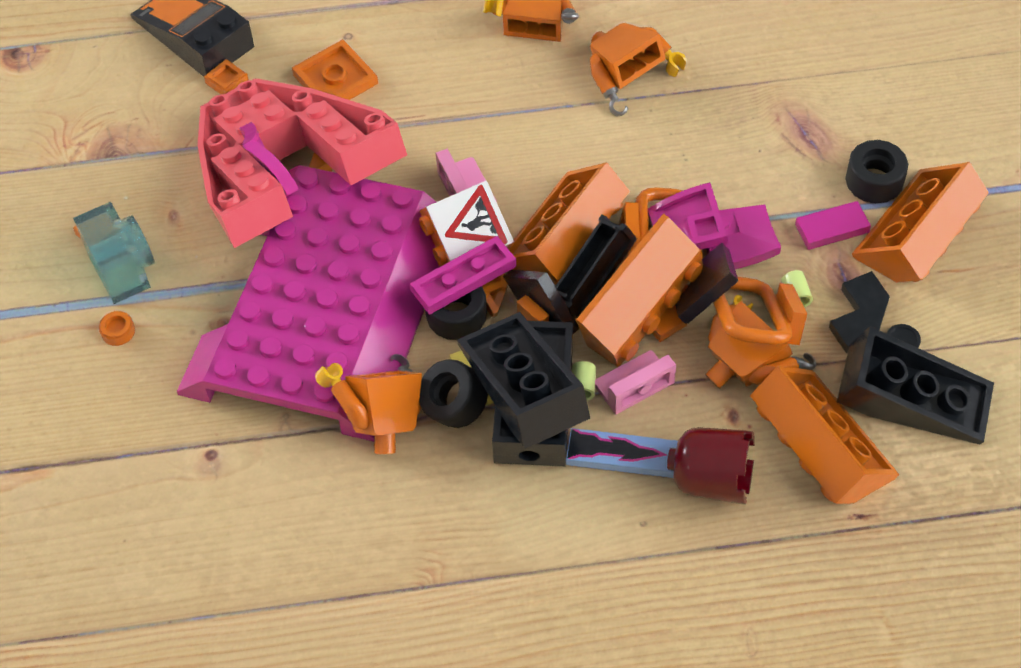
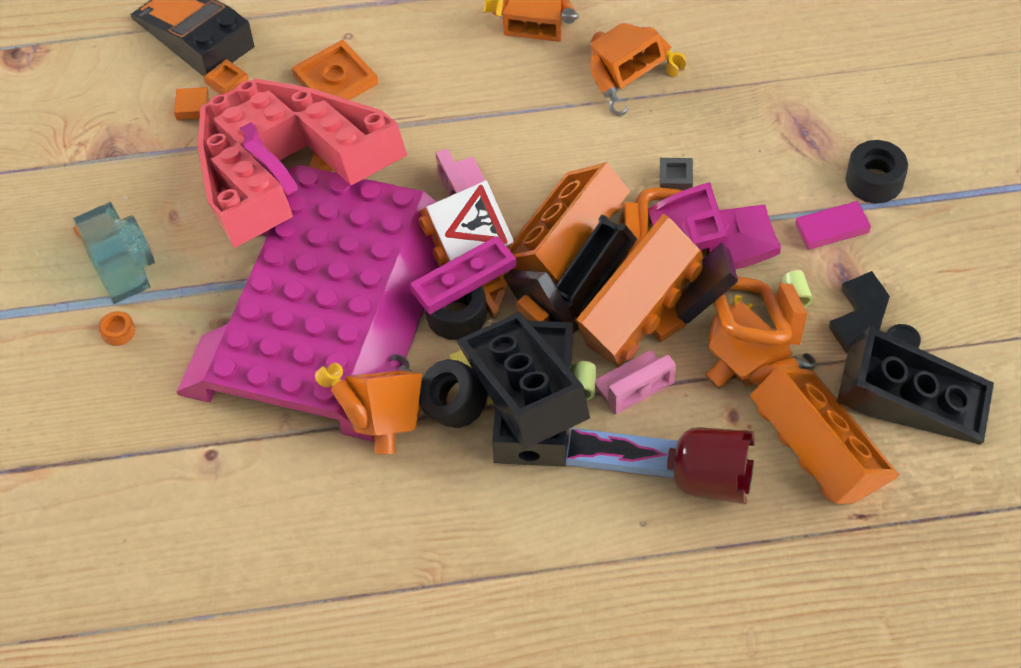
orange slope [852,162,989,282] -> none
none -> orange tile [174,87,209,120]
none -> dark grey plate [659,157,693,191]

